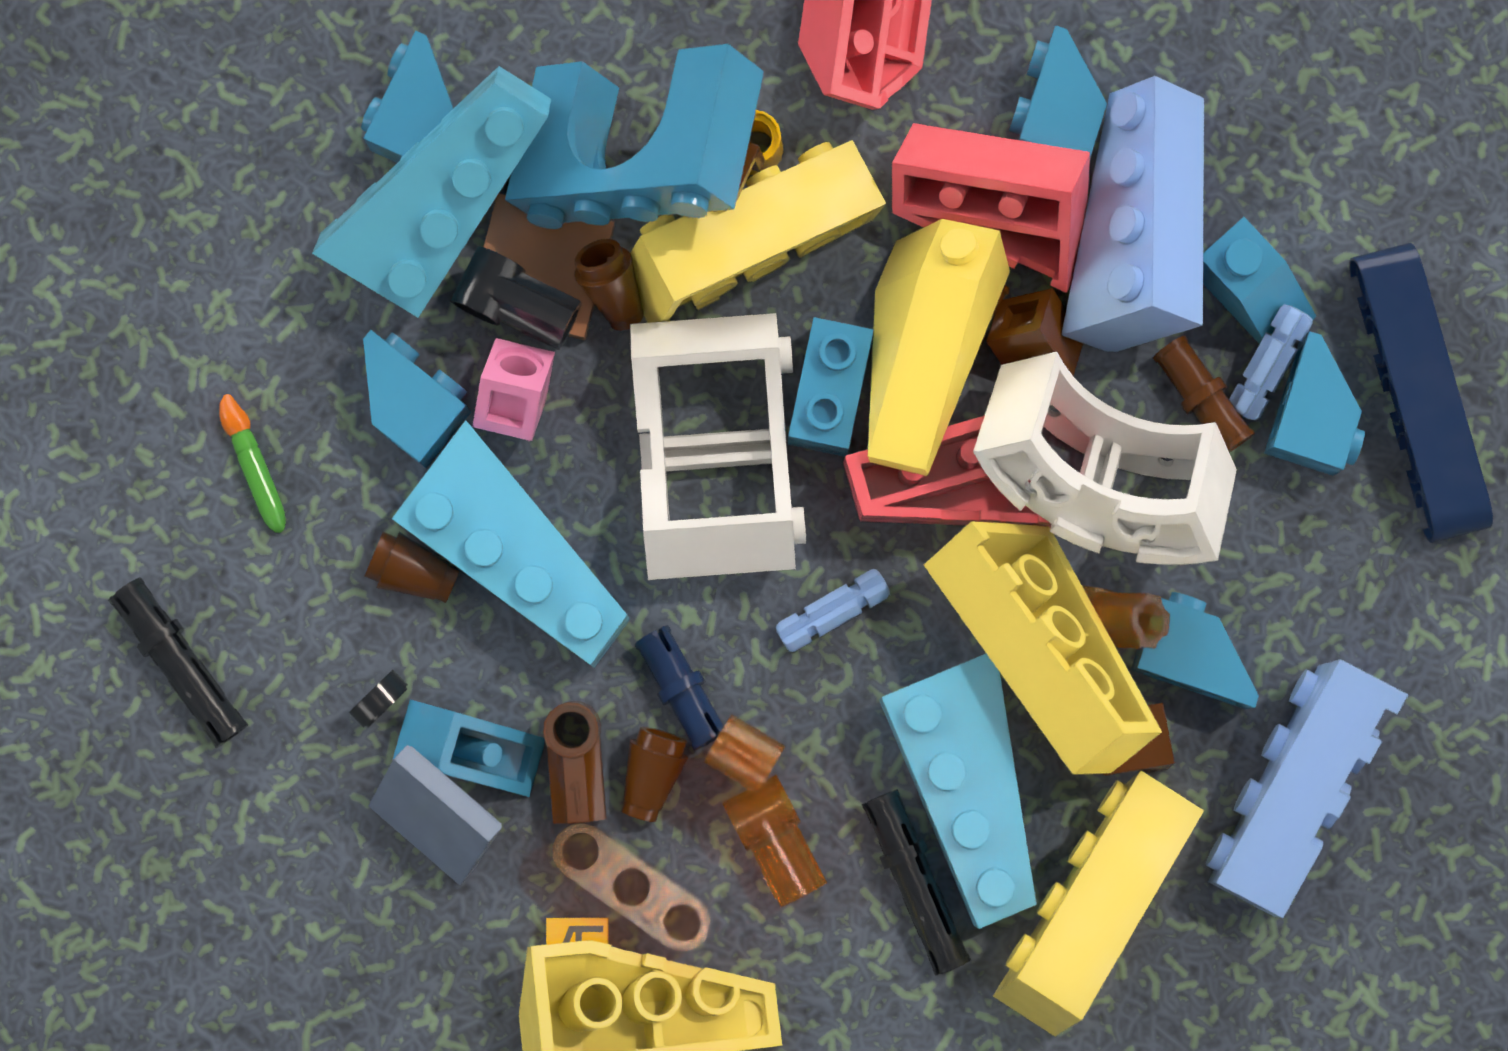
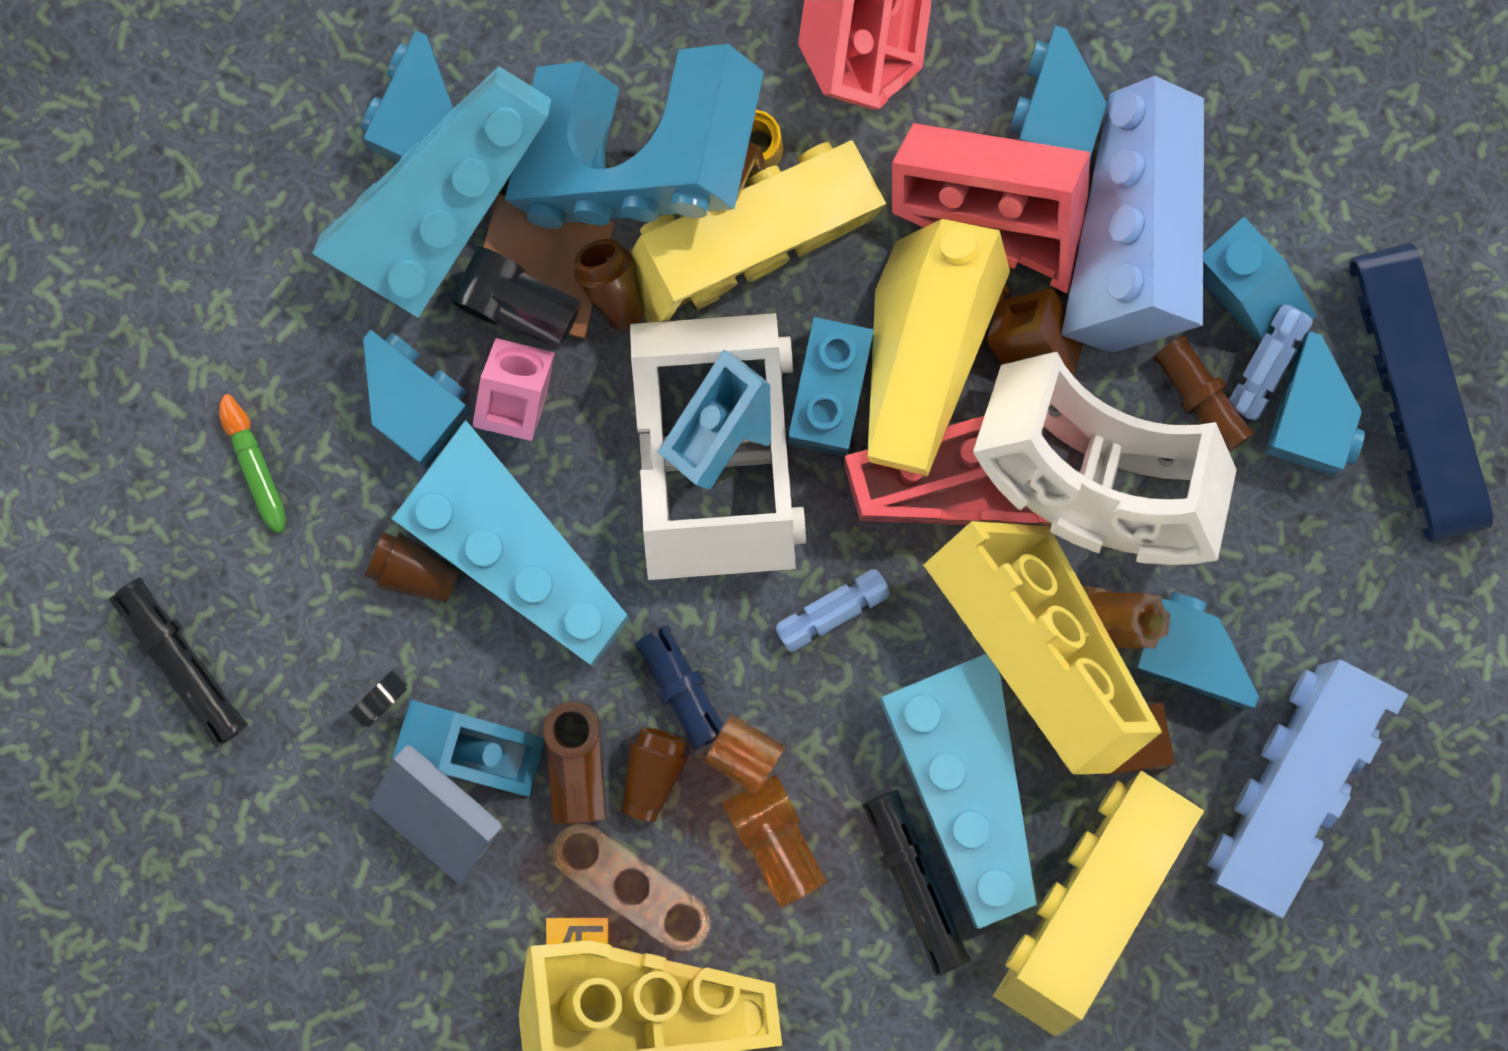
none -> dark azure slope [658,350,771,490]

